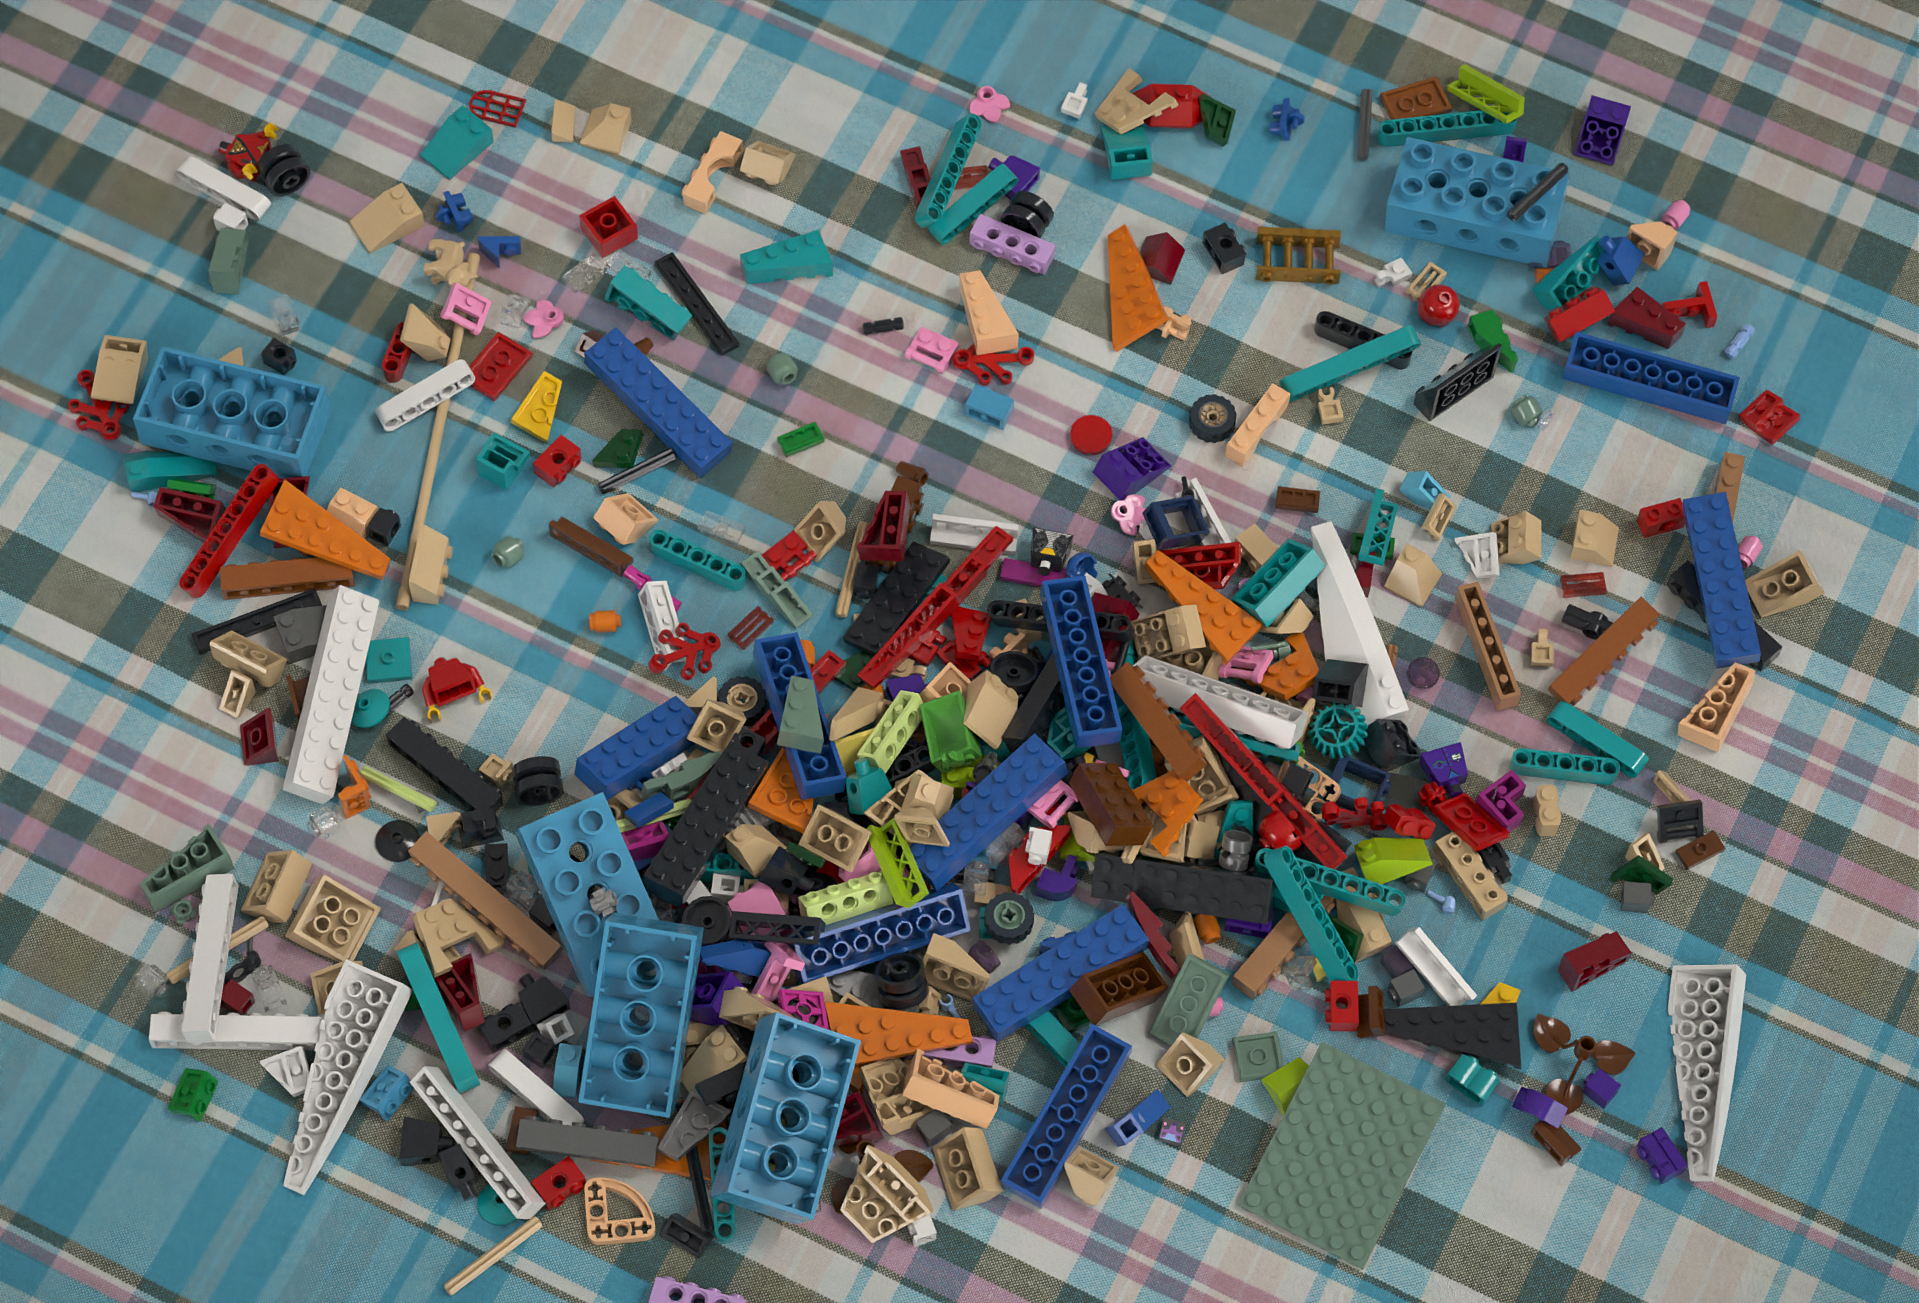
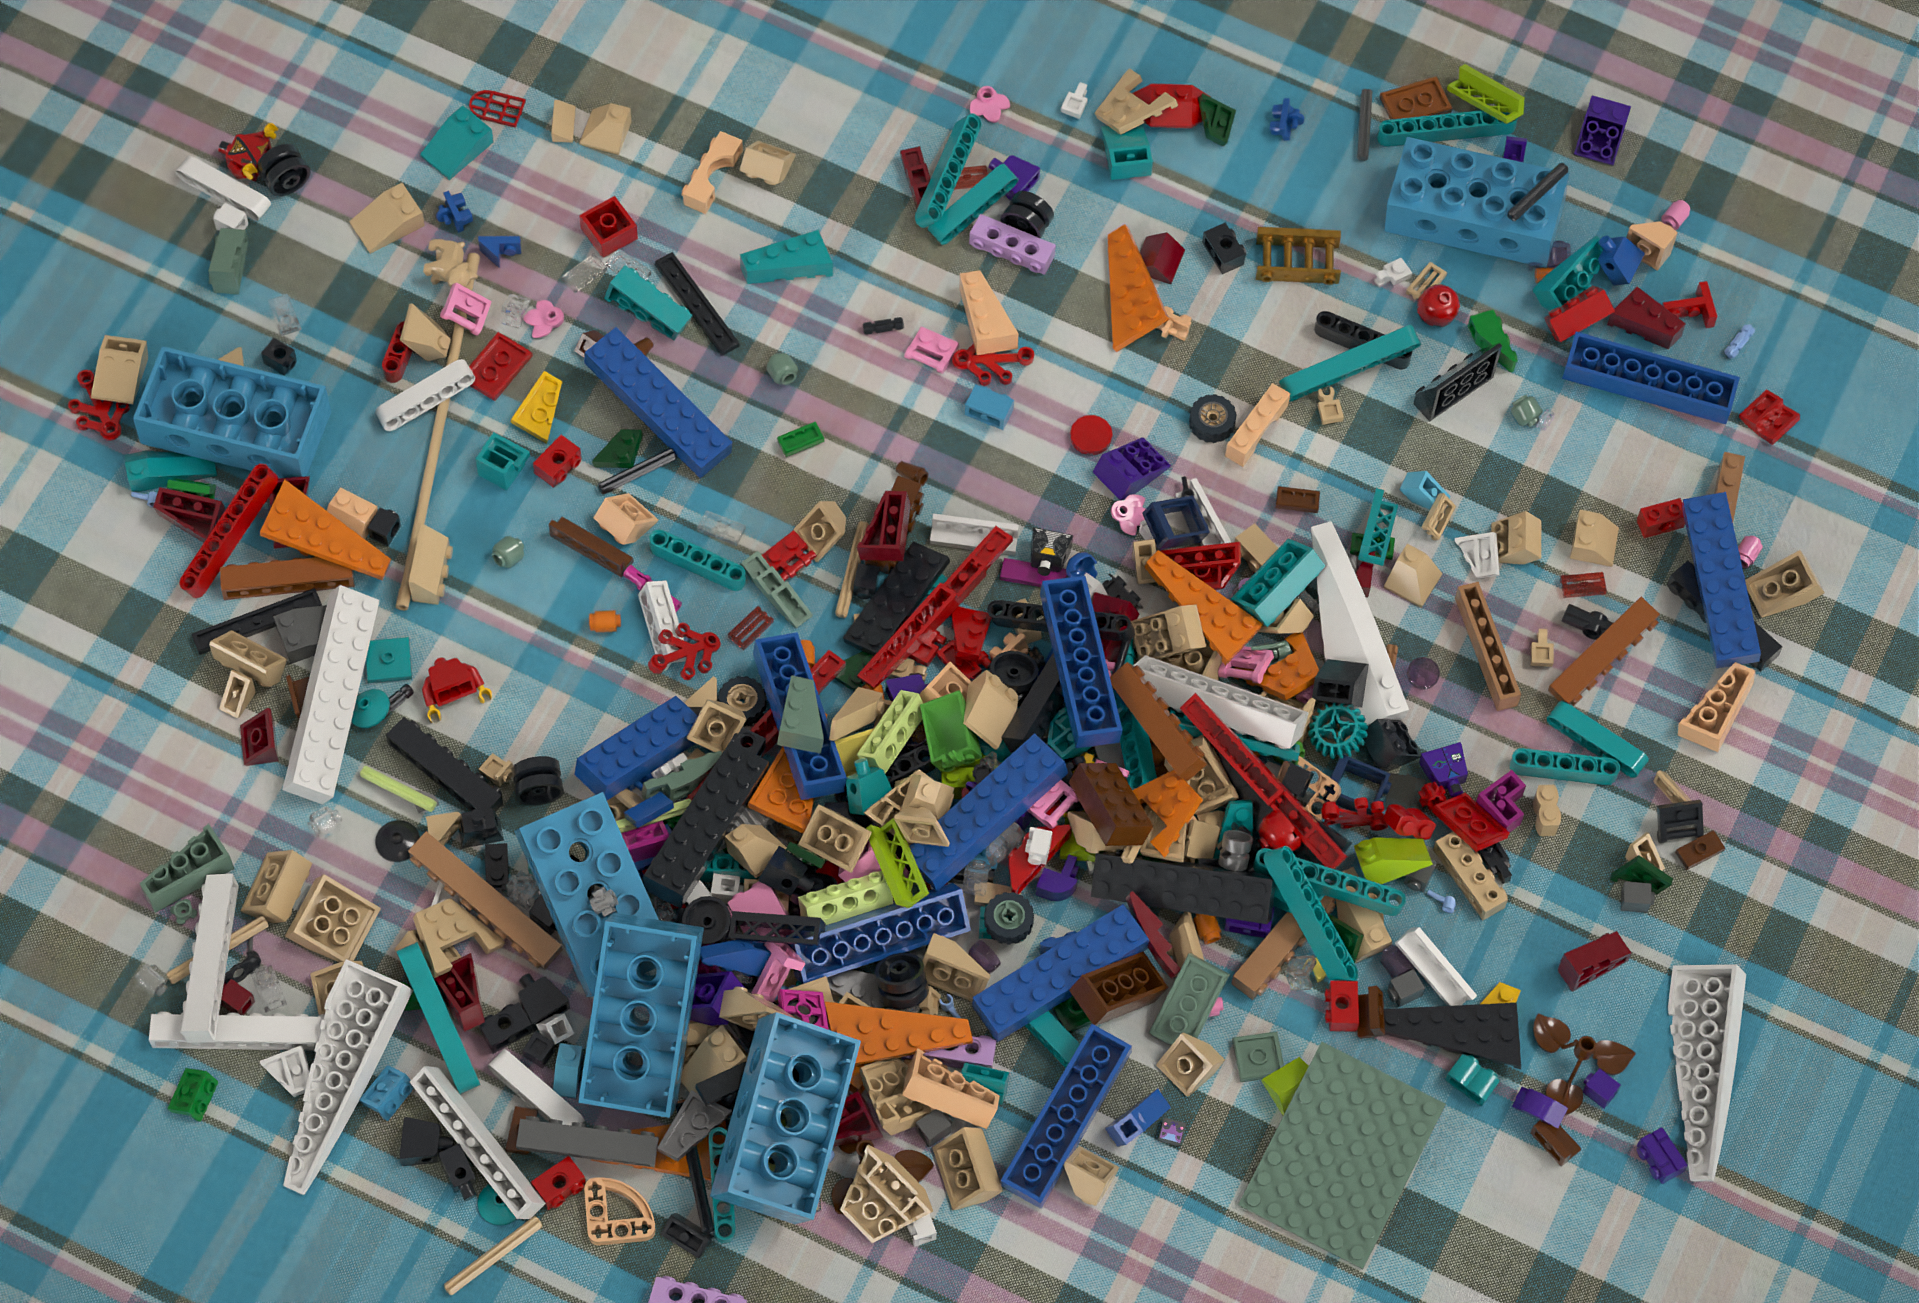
orange bracket [338,754,372,819] -> none

